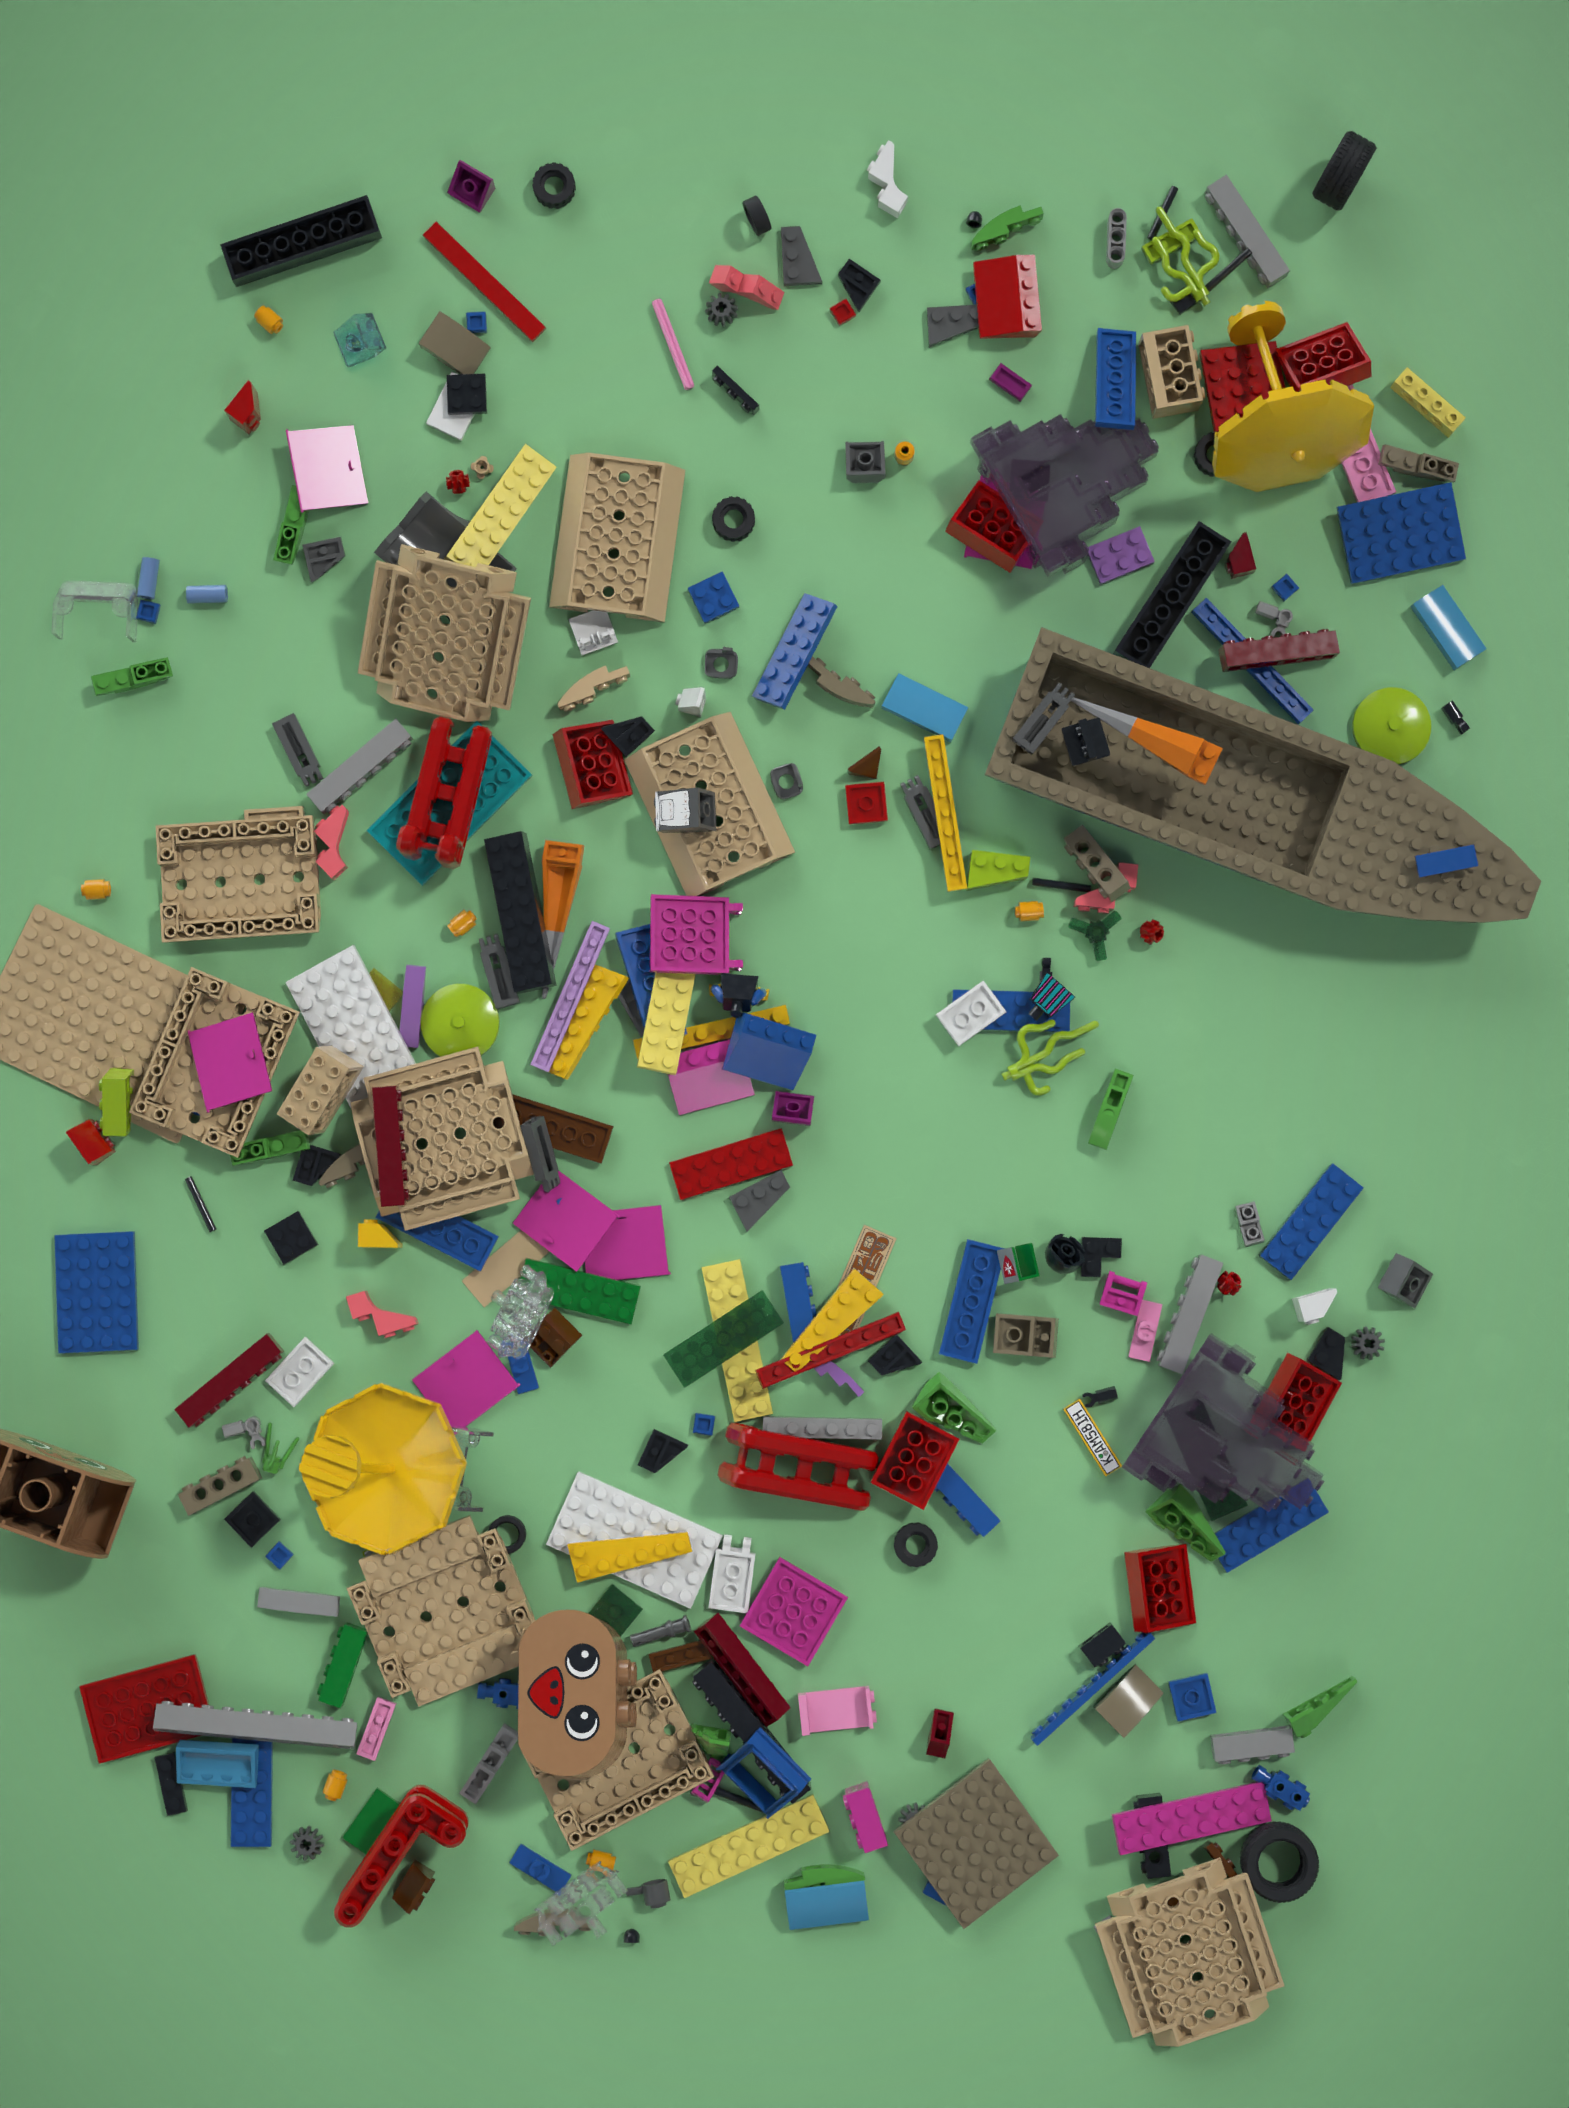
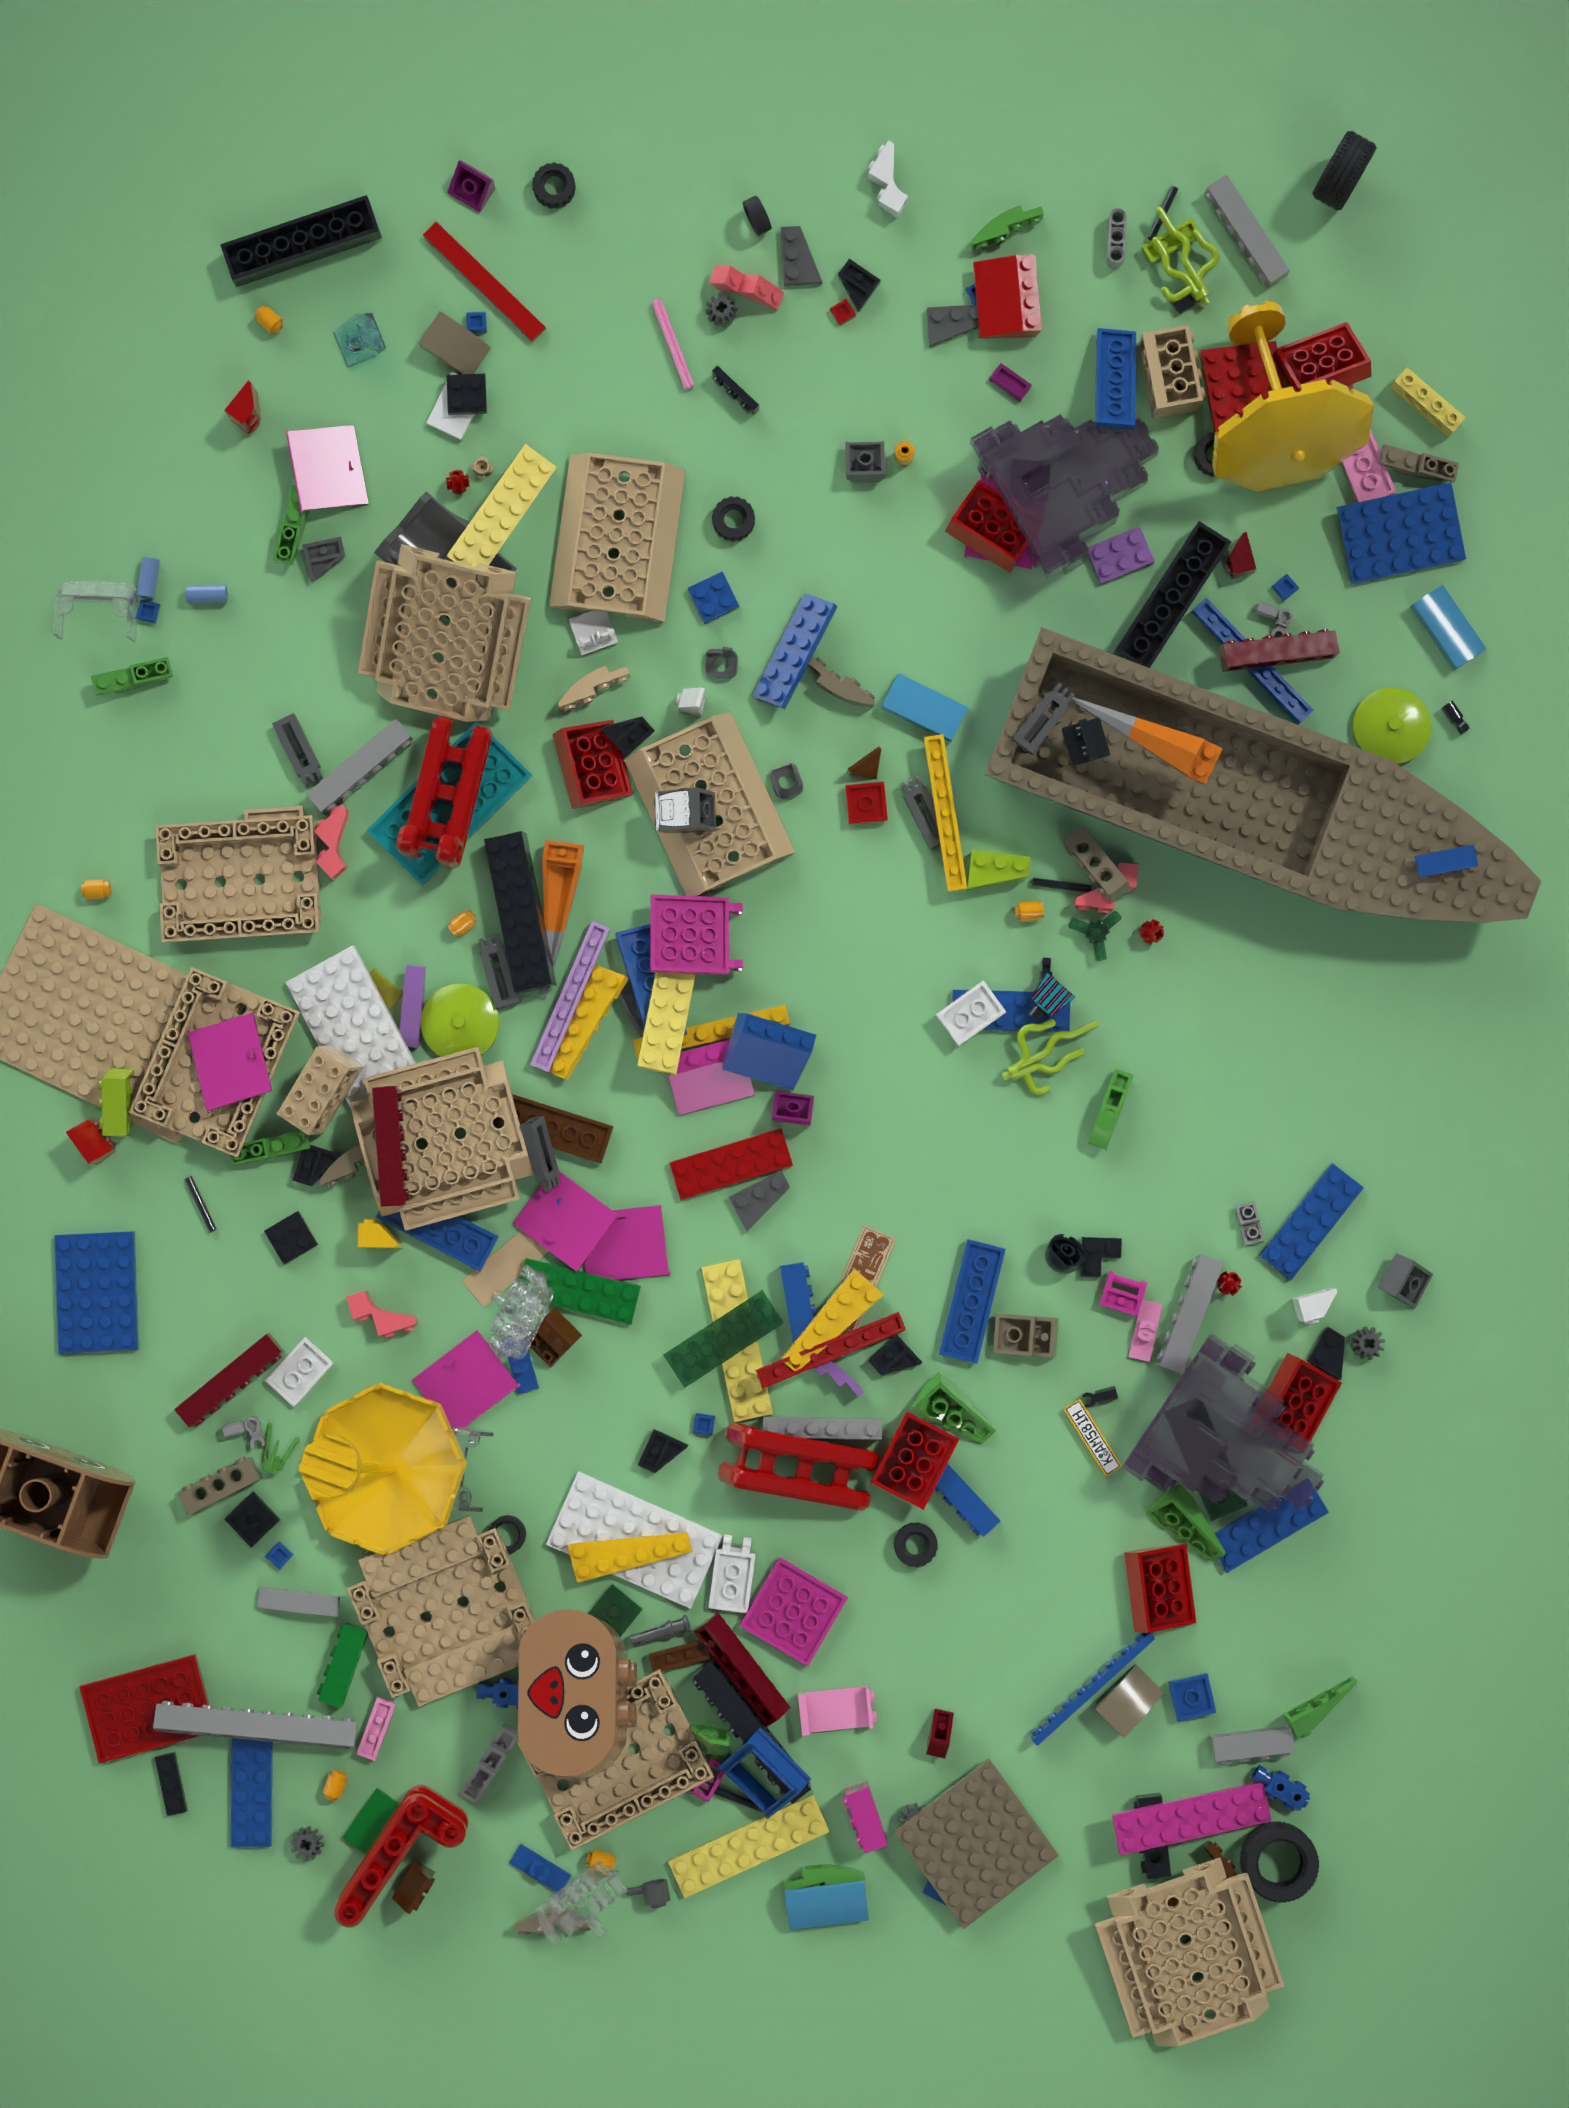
dark azure slope [176,1740,259,1788] -> none
black hinge [624,1929,640,1943] -> none
black torso [709,973,770,1018] -> none
black hinge [966,211,982,228] -> none
piece [997,1243,1040,1284] -> none
black brick [1079,1622,1126,1667] -> none
black bar [1205,248,1252,292] -> none

